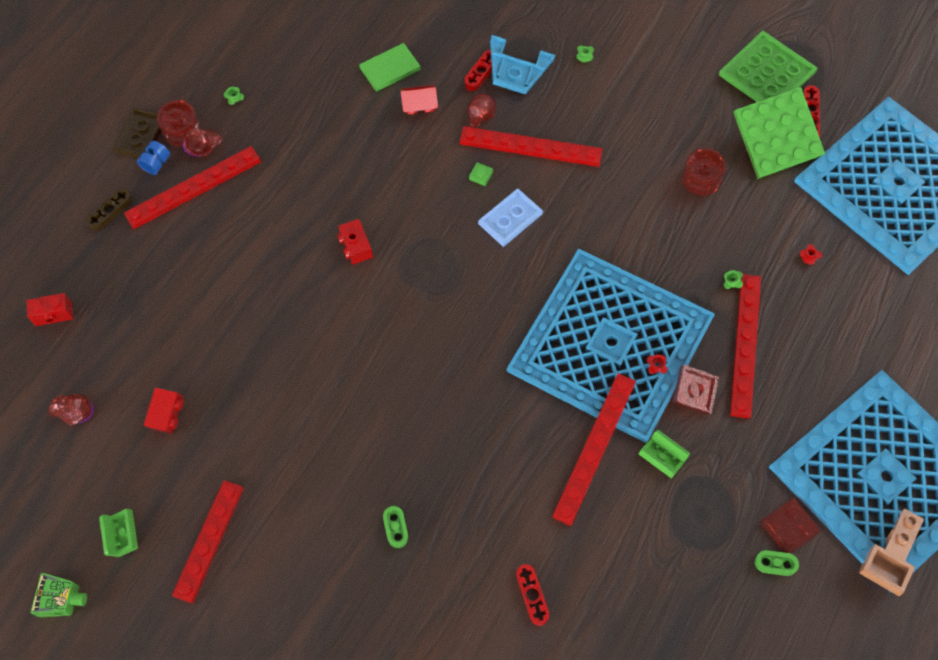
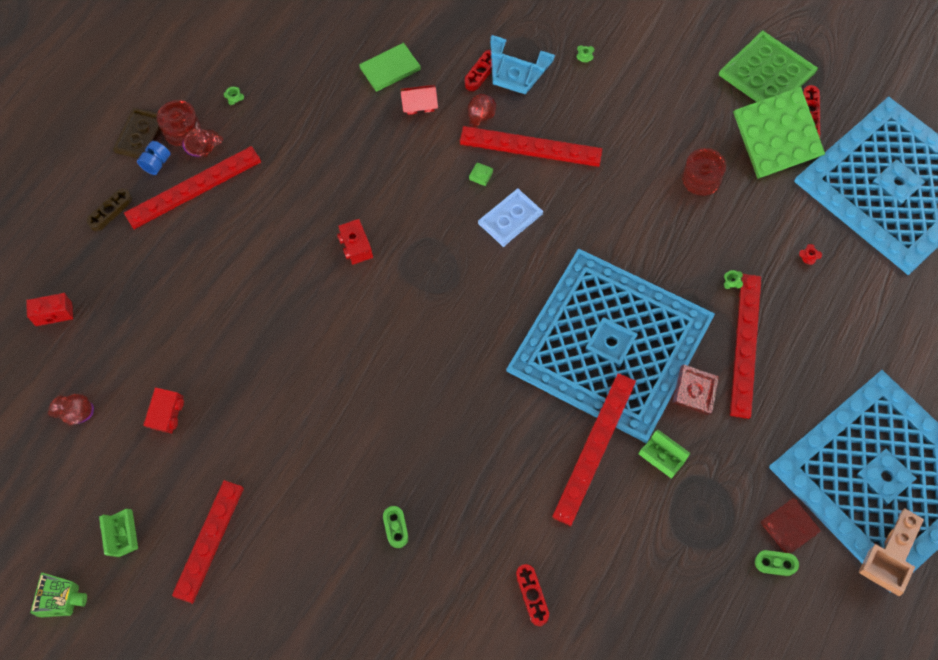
red plate [647,355,668,374] -> none

